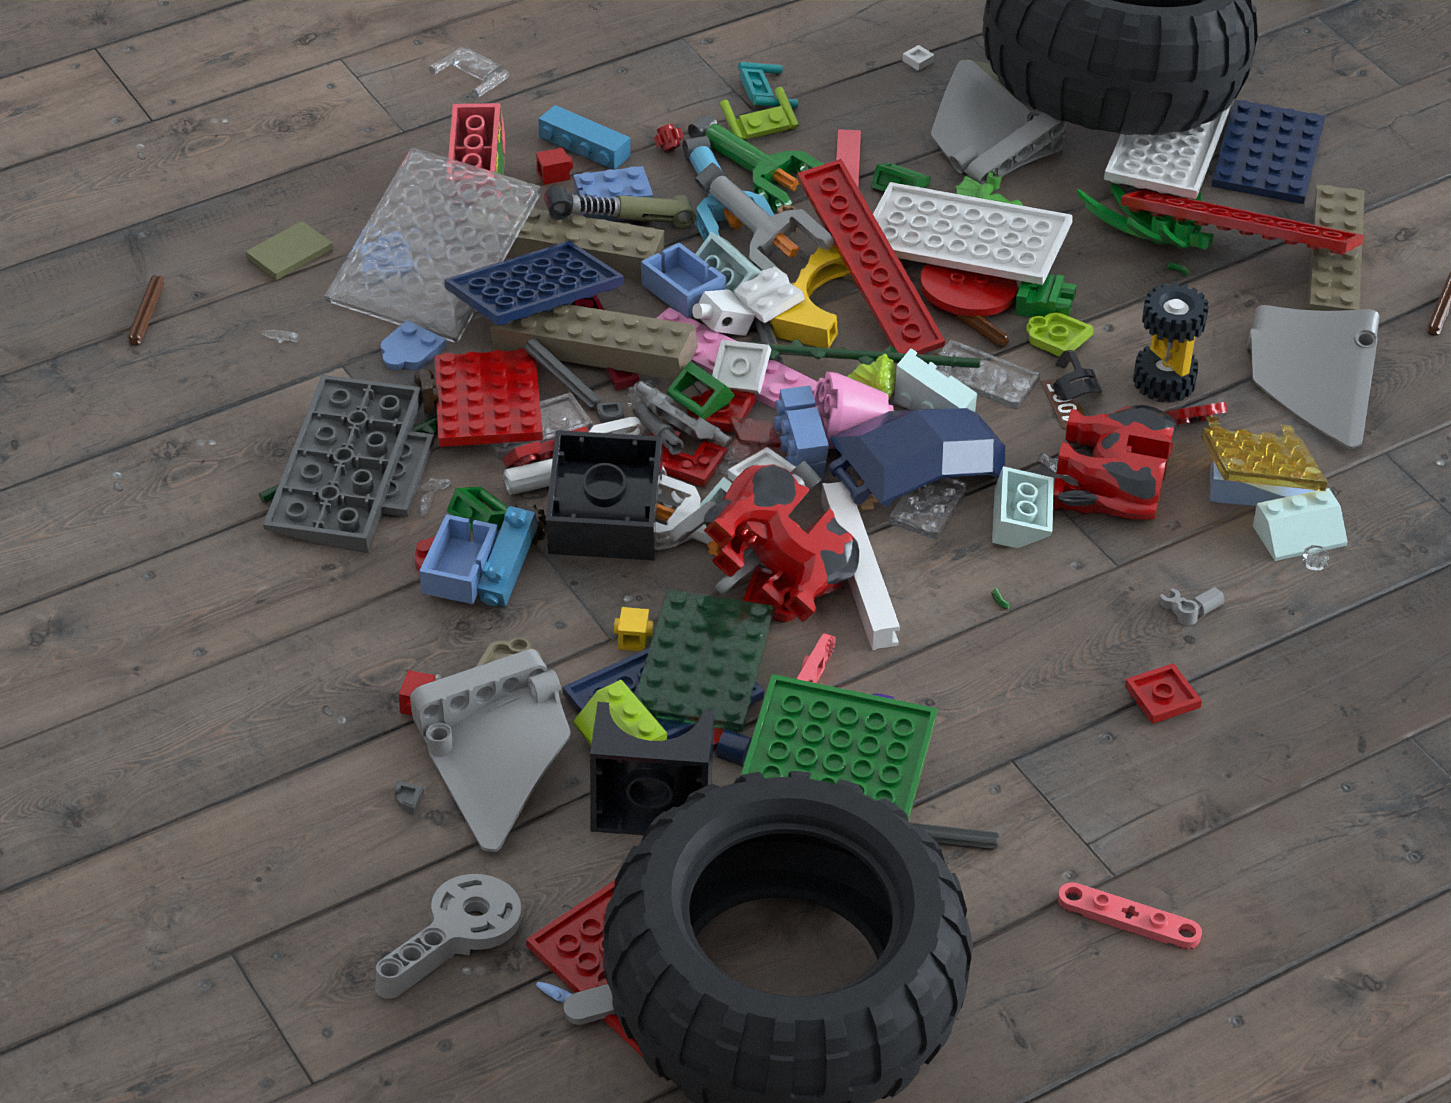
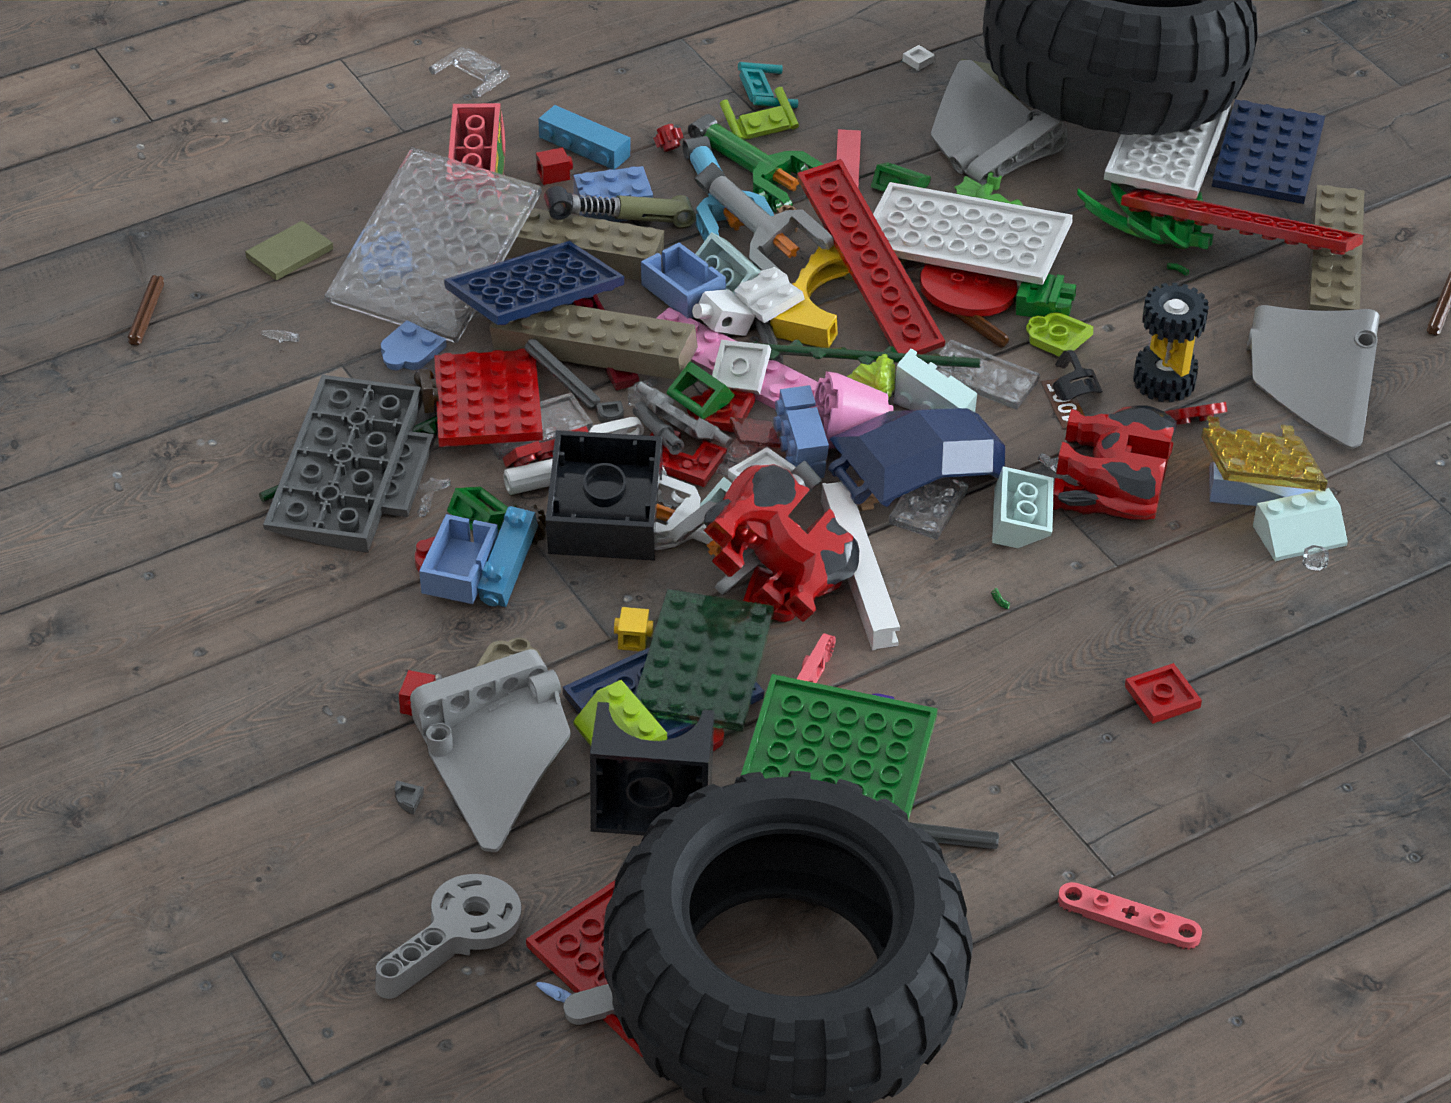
dark blue brick [716,729,752,766] -> none
light grey bar [1160,587,1225,626] -> none

